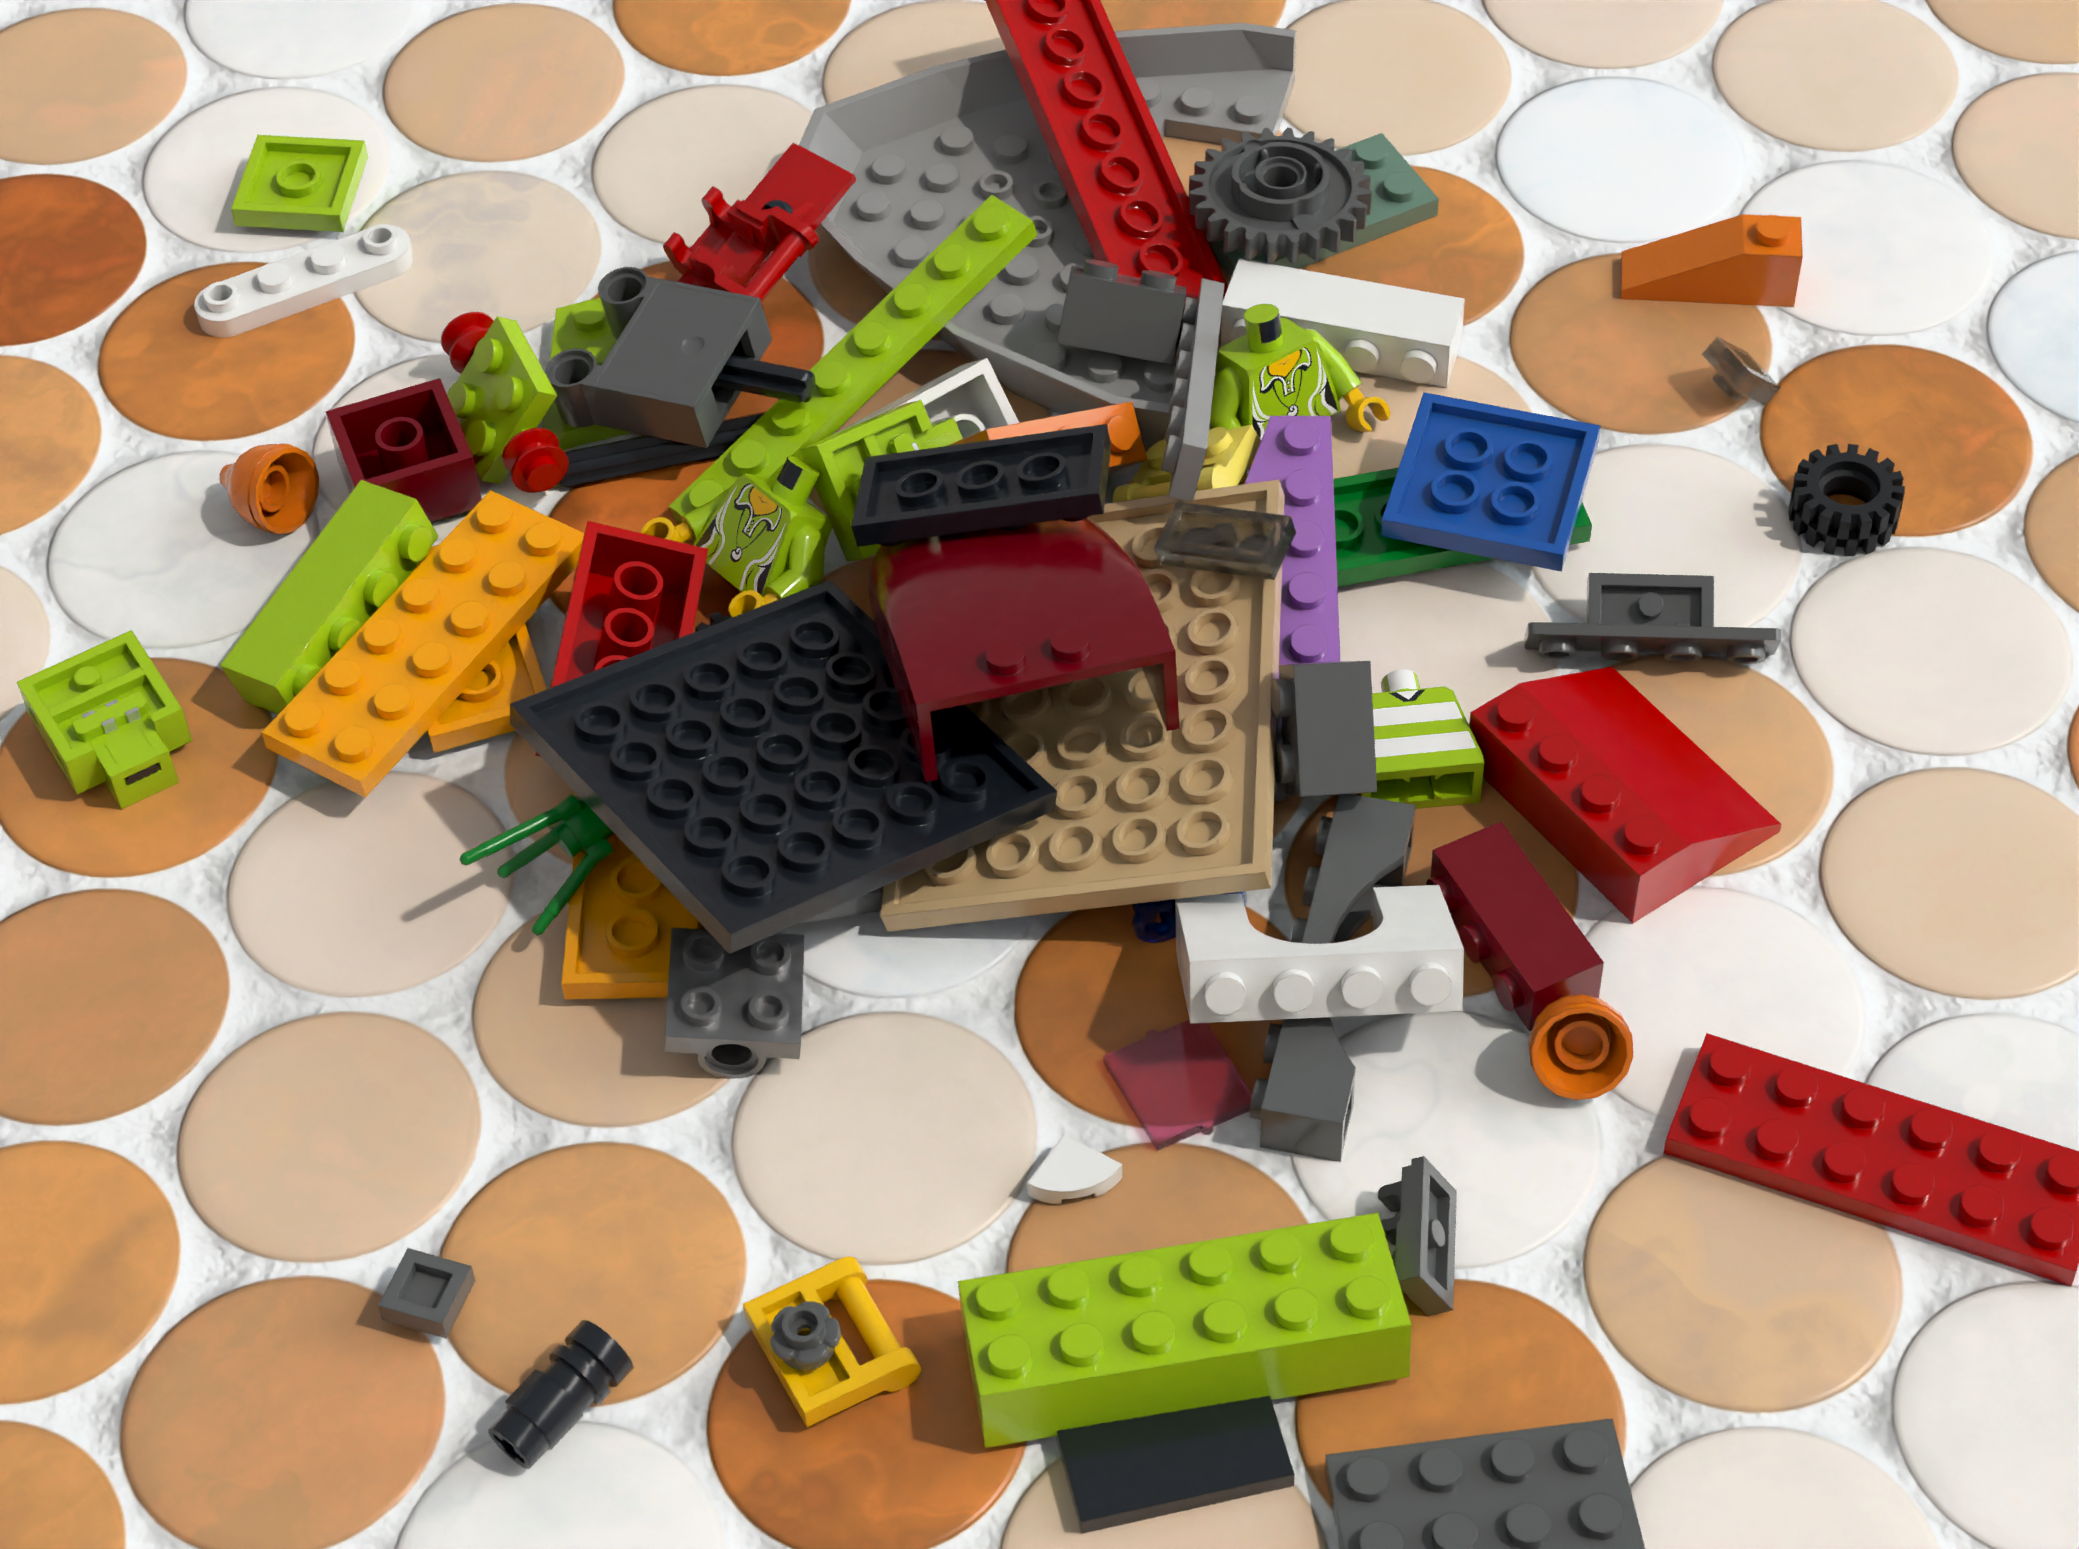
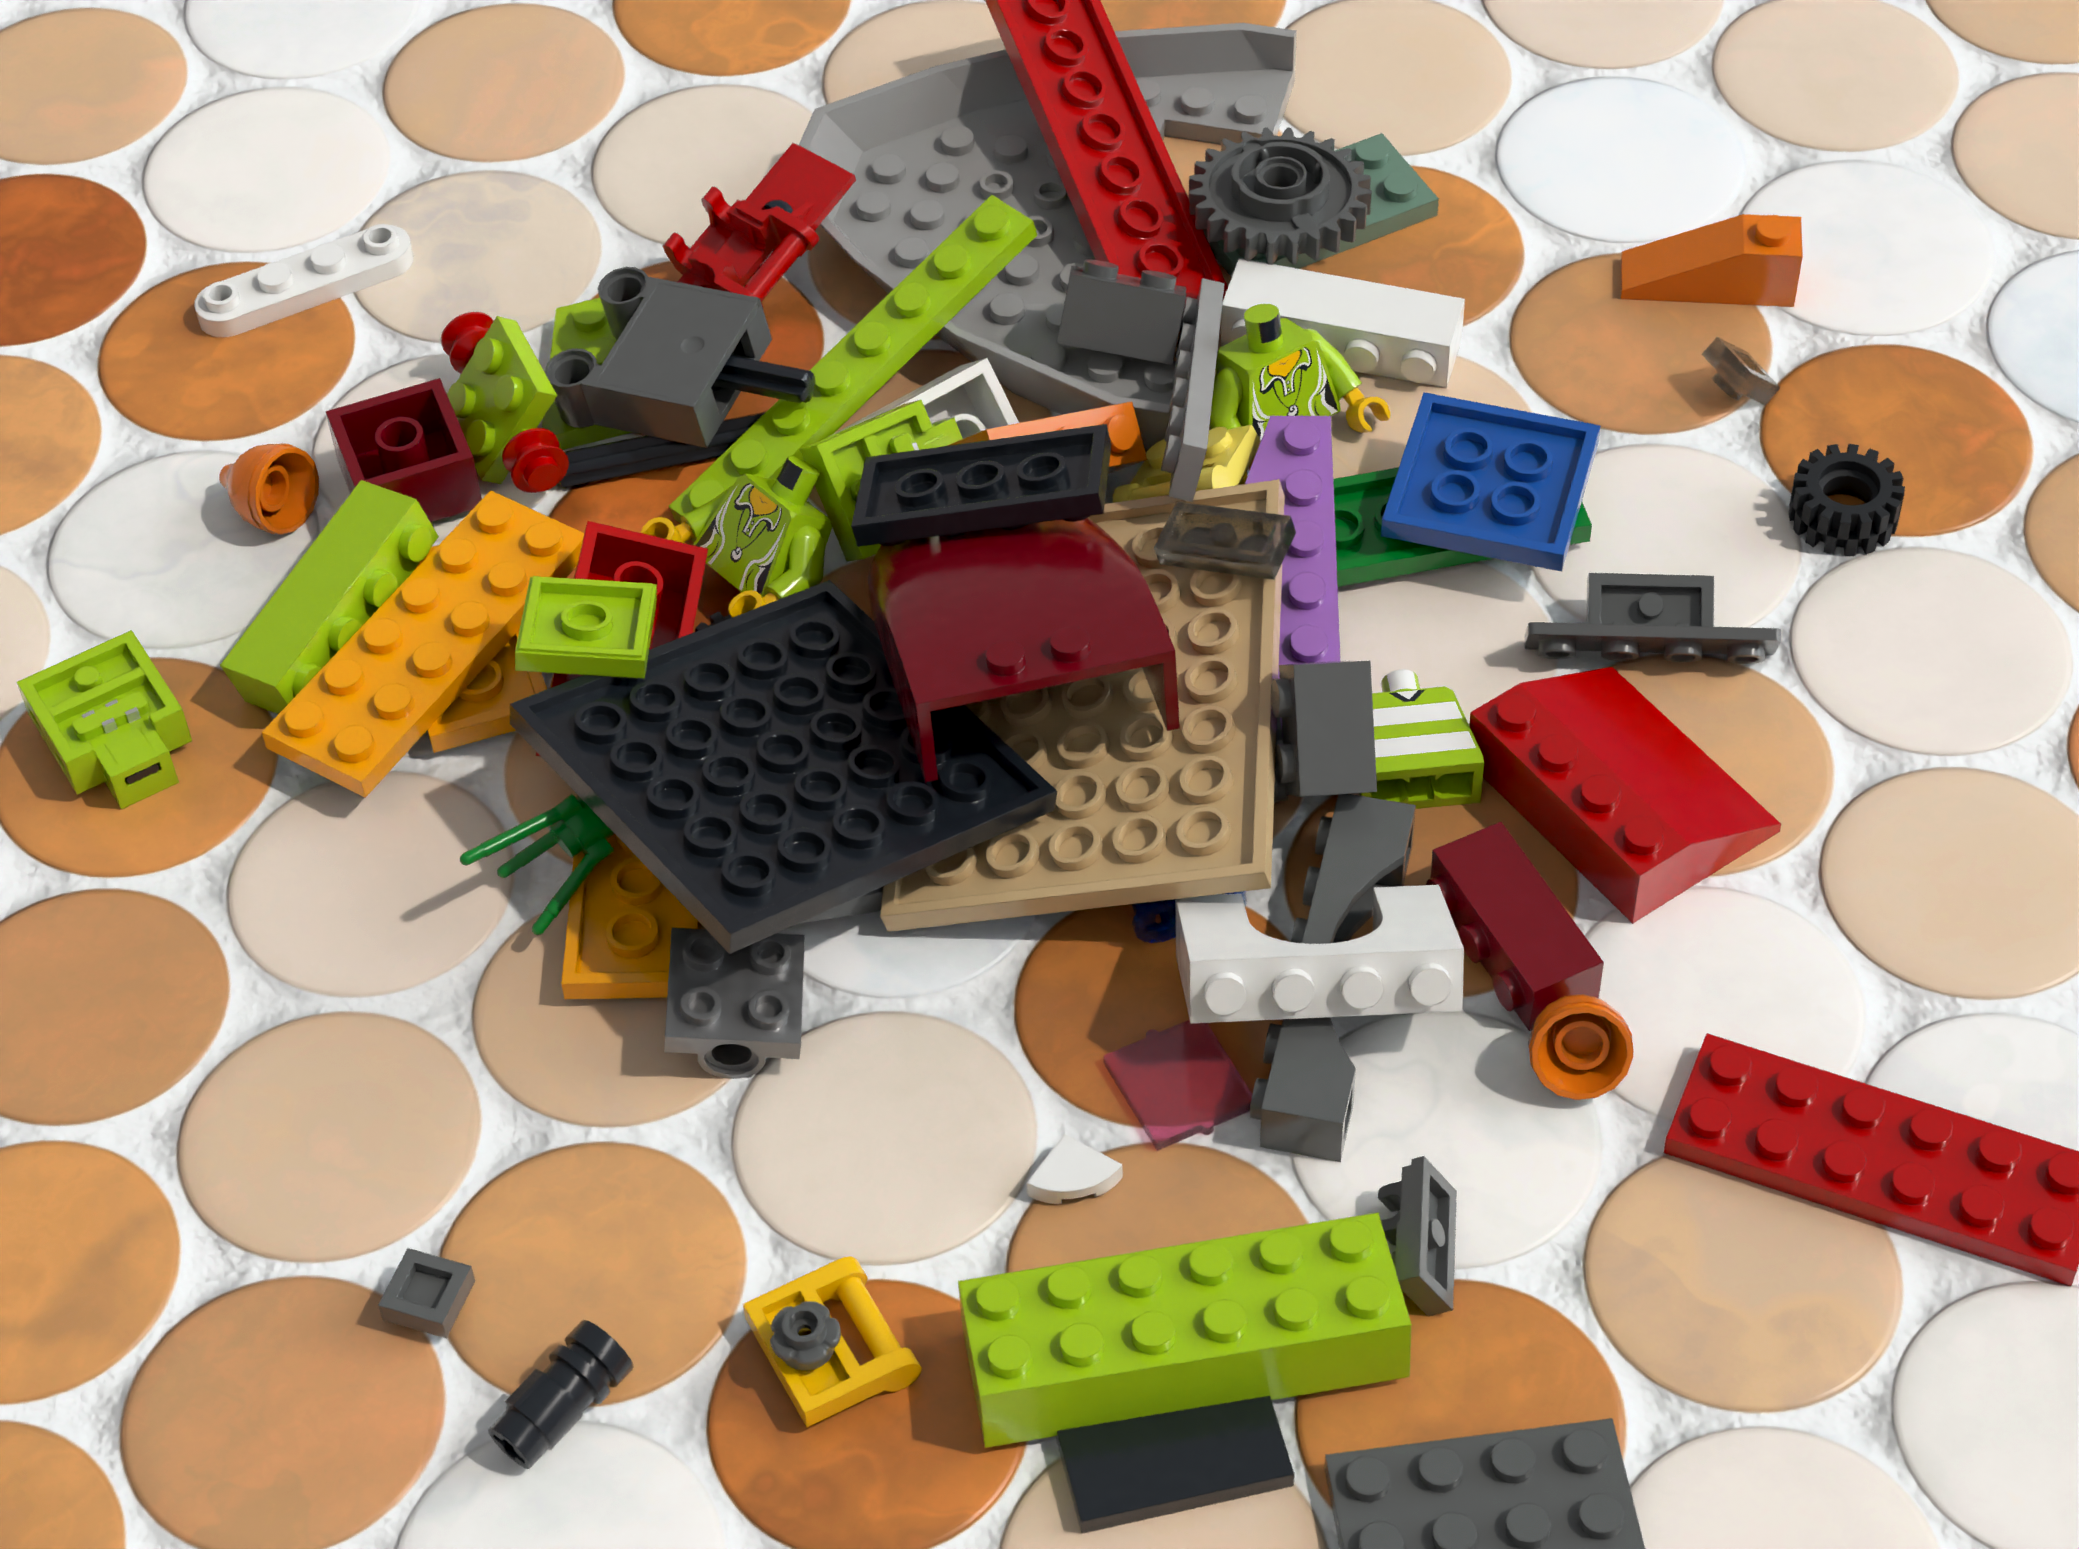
lime plate [231,135,368,232] -> none
none -> lime tile [515,576,657,678]

